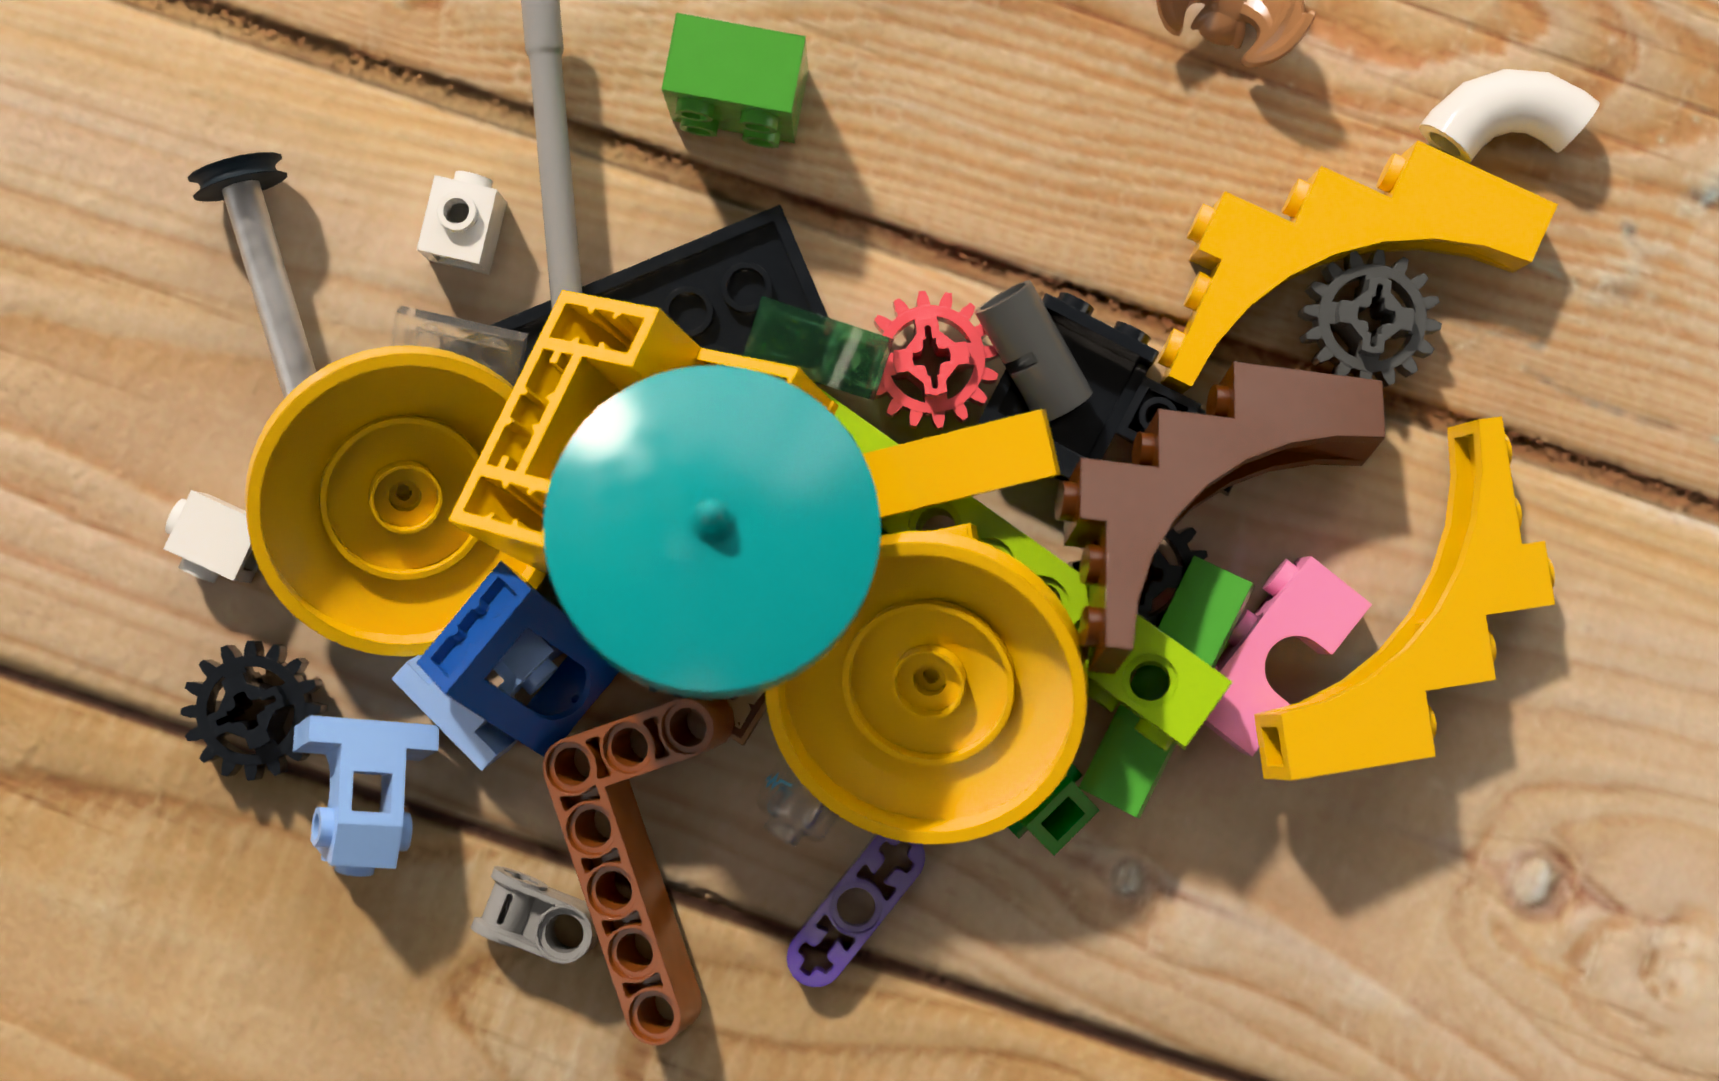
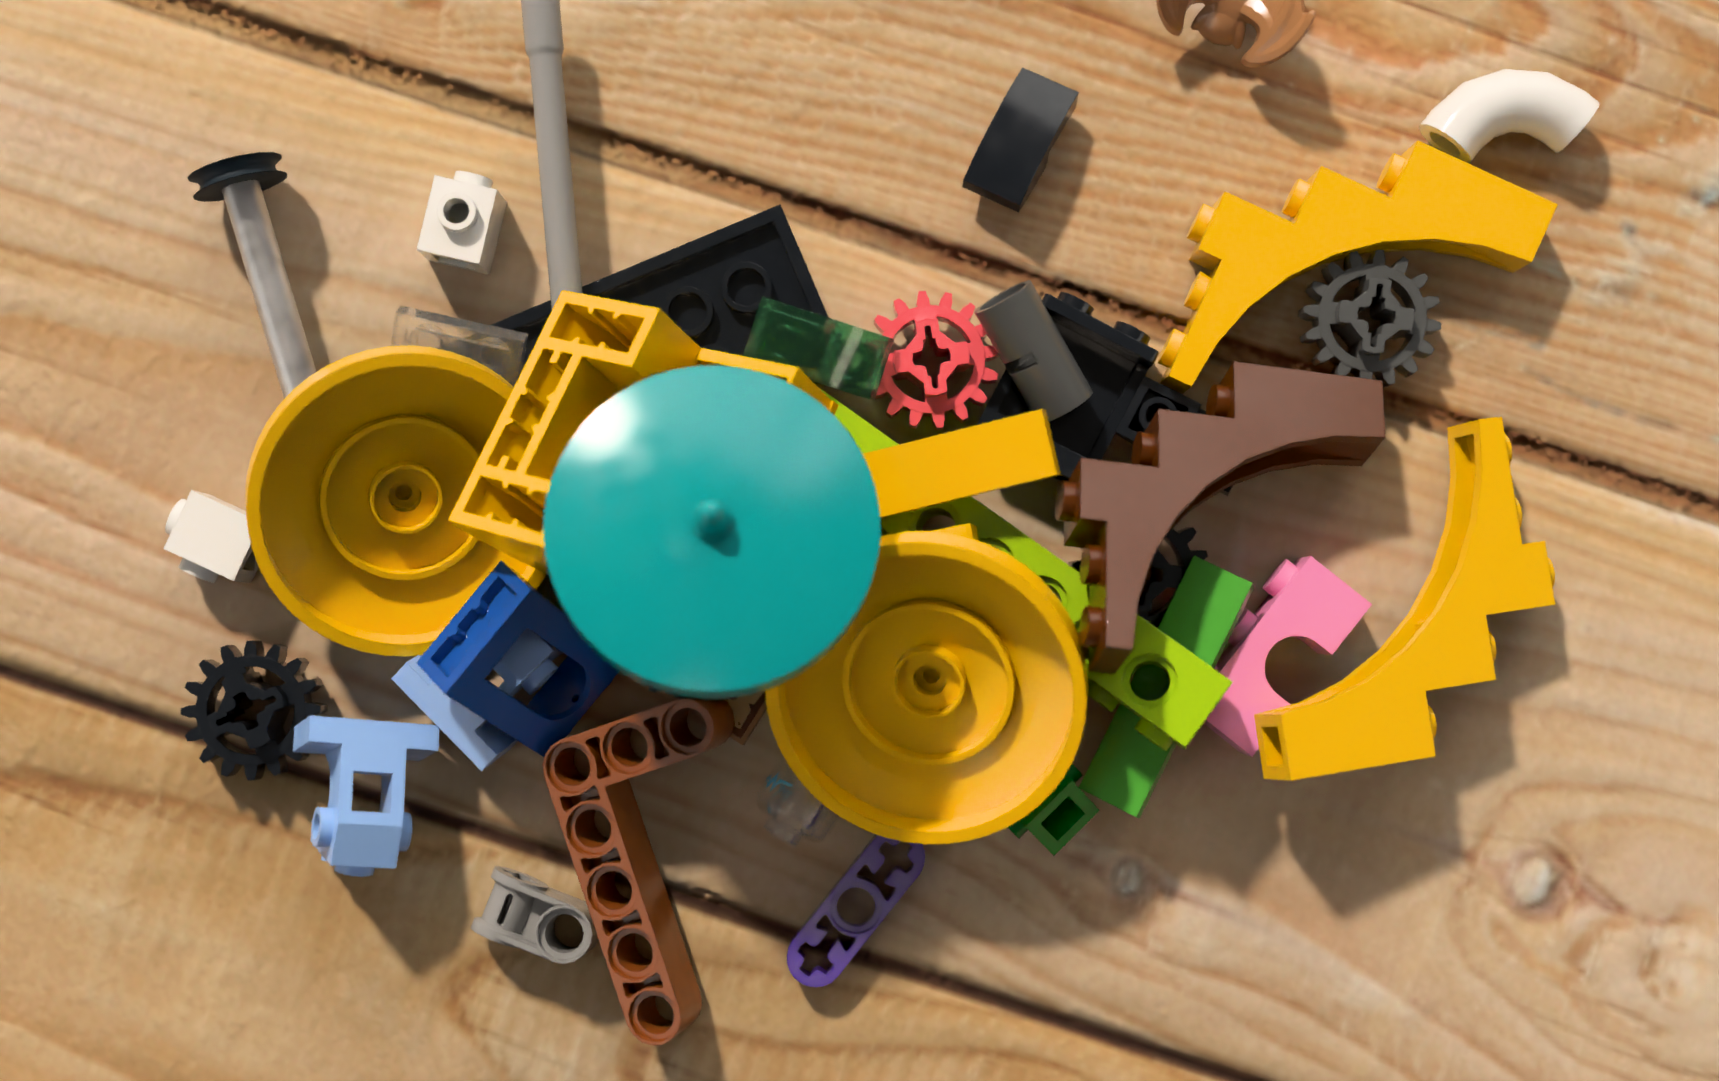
bright green brick [662,13,808,148] -> none
none -> black slope [962,67,1079,213]

